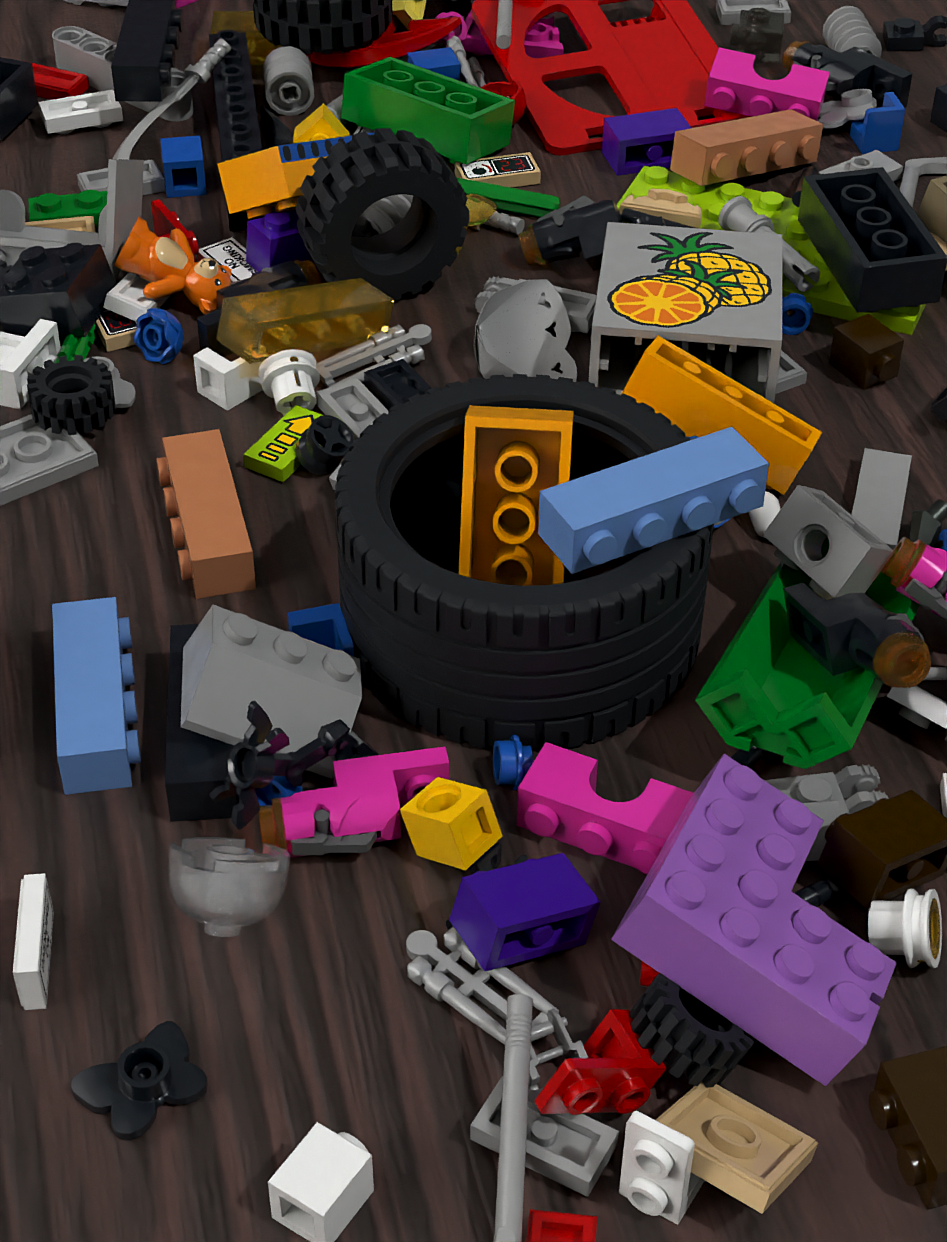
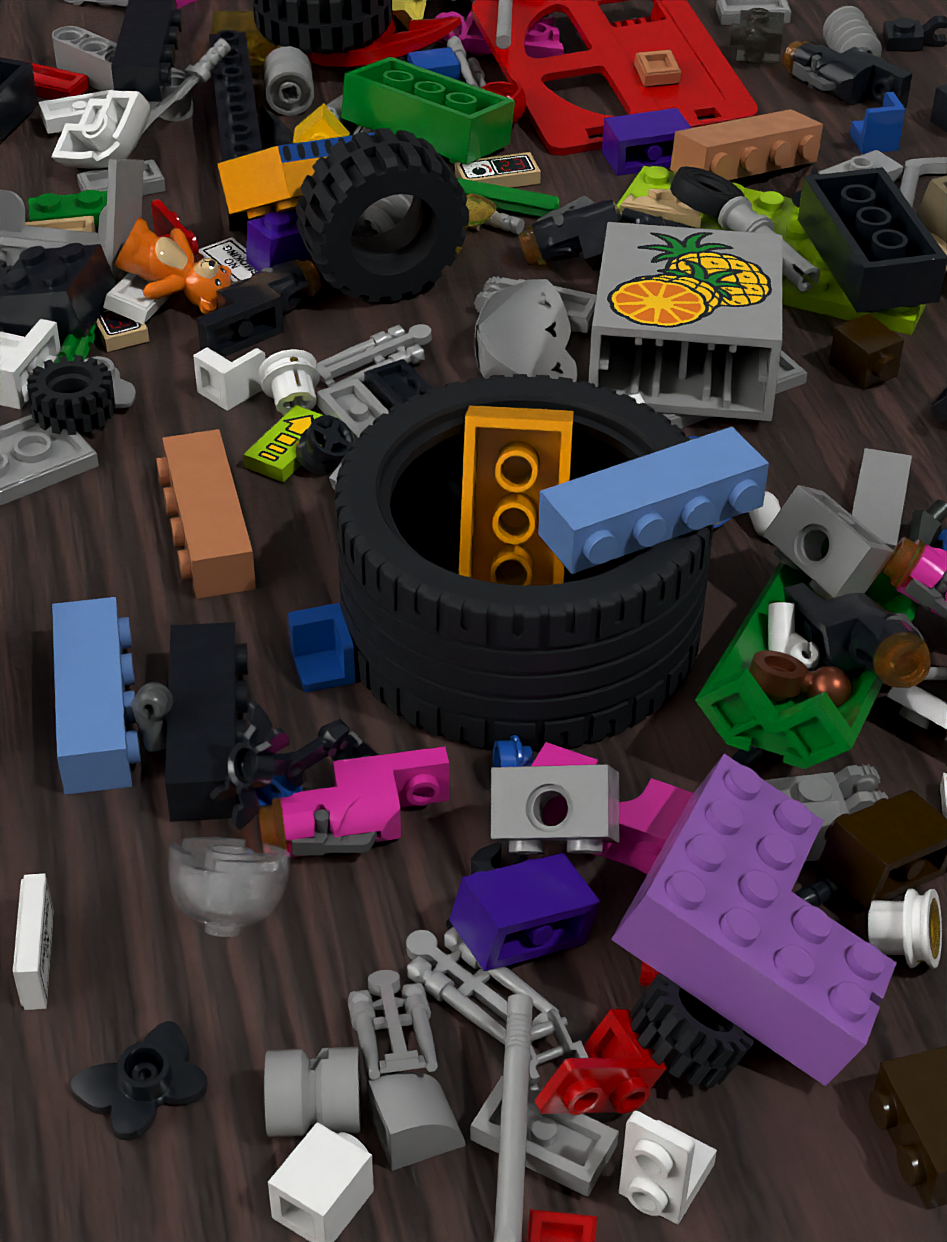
blue plate [134,308,184,364] -> none
blue brick [160,136,207,198] -> none
light grey slope [181,604,362,779] -> none
clear yellow brick [216,278,394,364] -> none
yellow brick [400,777,503,871] -> none
light orange brick [621,335,822,495] -> none
tan tile [656,1081,818,1214] -> none
dark pink arch [704,47,830,121] -> none
blue plate [782,293,813,335] -> none
light grey plate [818,89,877,129] -> none
none -> white brick [51,90,151,169]
none -> dark grey arm [131,682,174,751]
none -> light grey wheel [264,1047,361,1137]
none -> light grey piece [348,970,438,1080]
none -> light grey brick [368,1072,466,1171]
none -> light grey brick [491,764,619,855]
none -> nougat tile [634,50,681,87]
none -> black tyre [670,166,745,218]
none -> copper plate [749,650,852,708]
none -> white arm [768,602,820,672]

